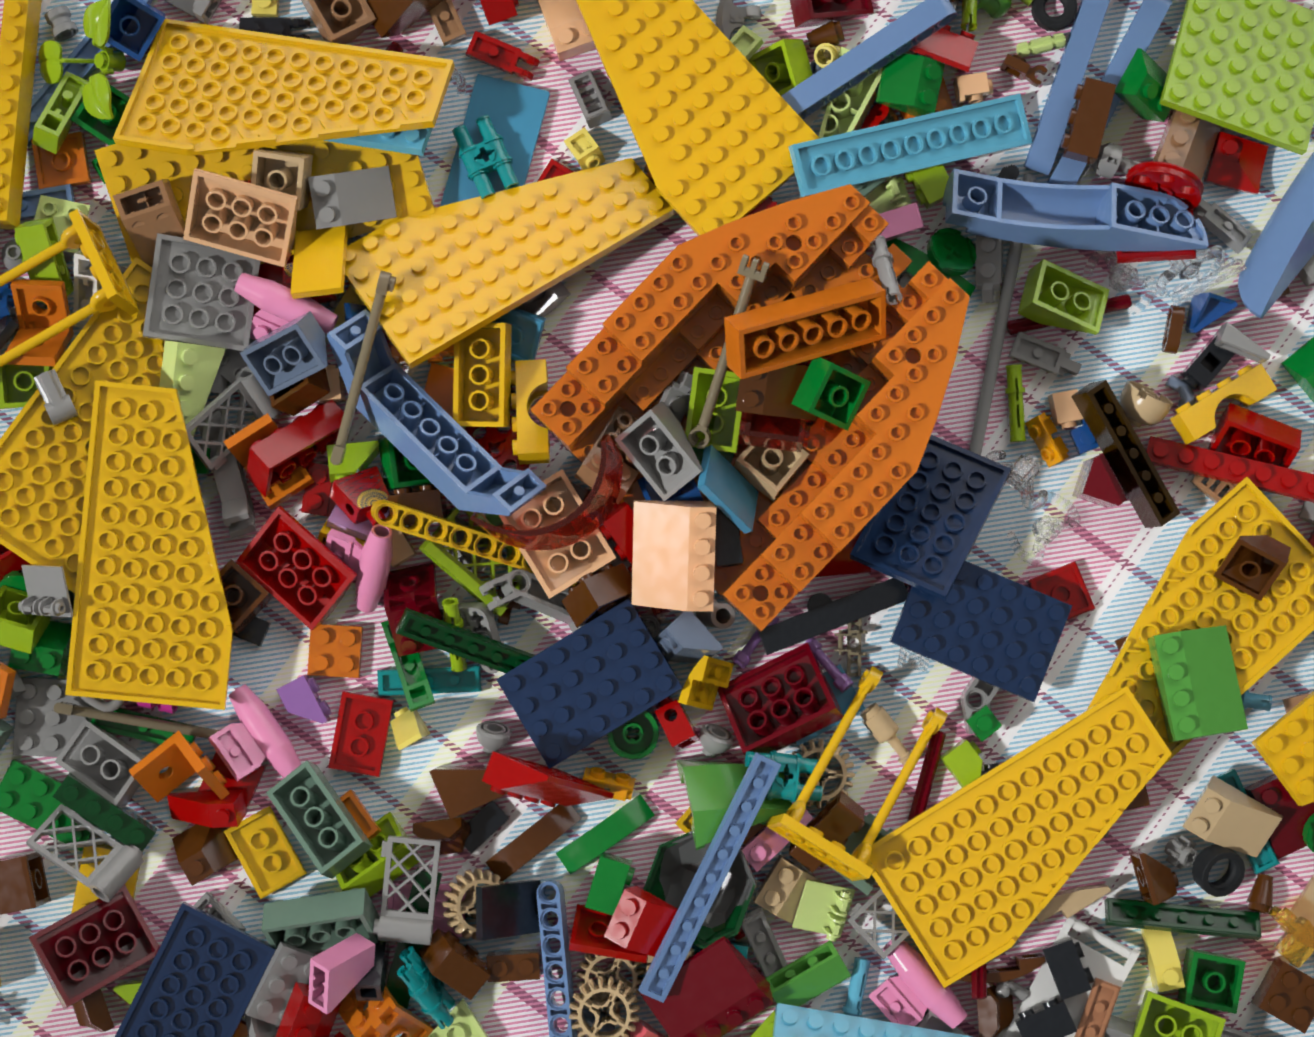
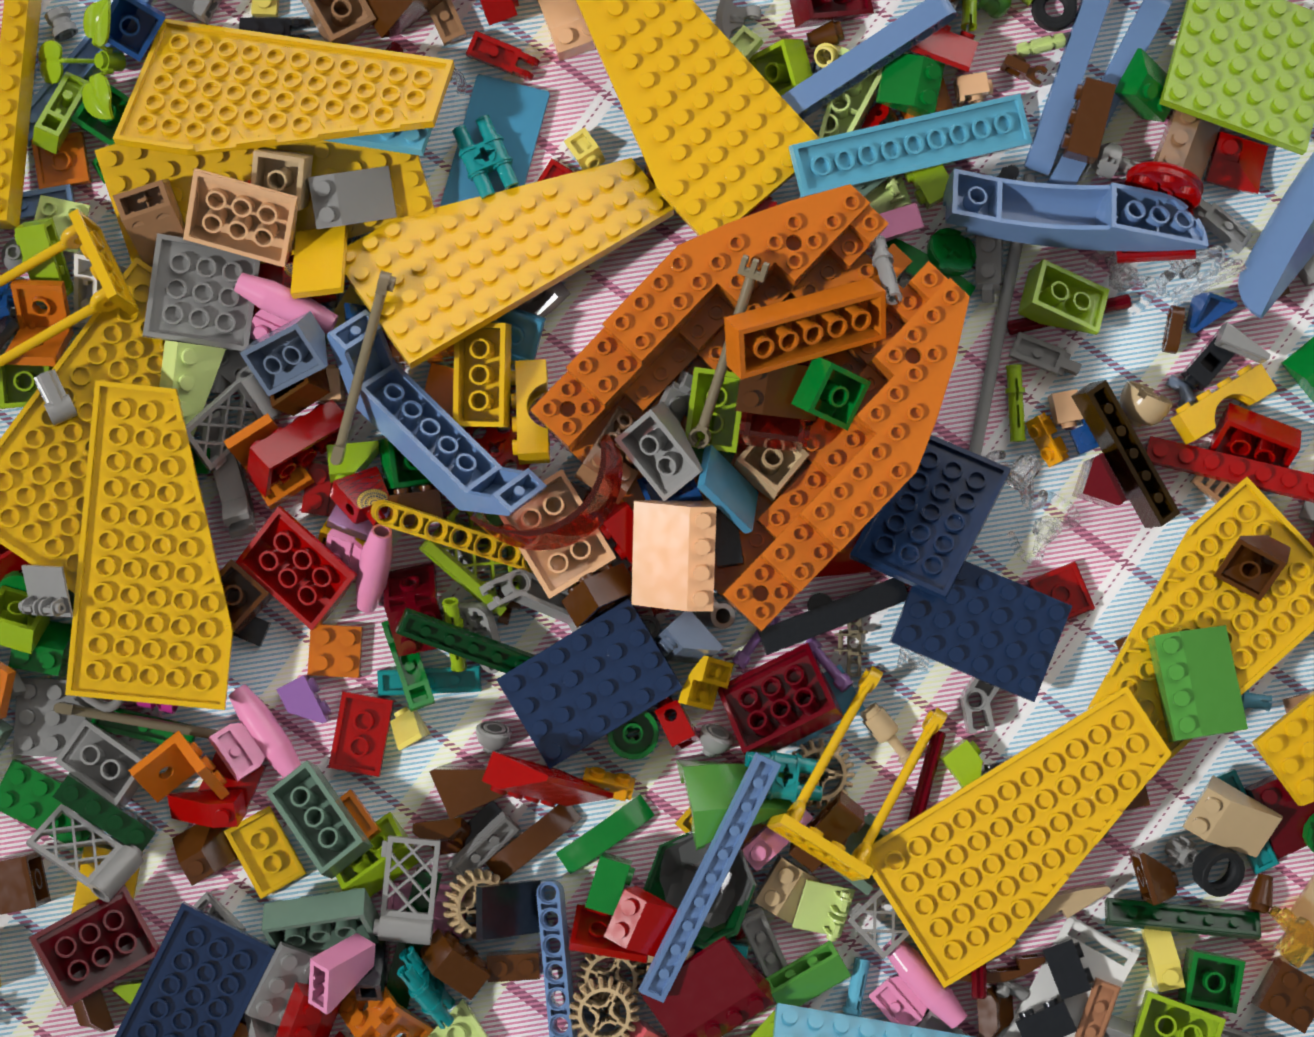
light nougat brick [391,528,418,568] -> none
light grey slope [568,69,612,128] -> none
green plate [965,705,1002,742] -> none
none -> light grey tile [446,811,521,877]

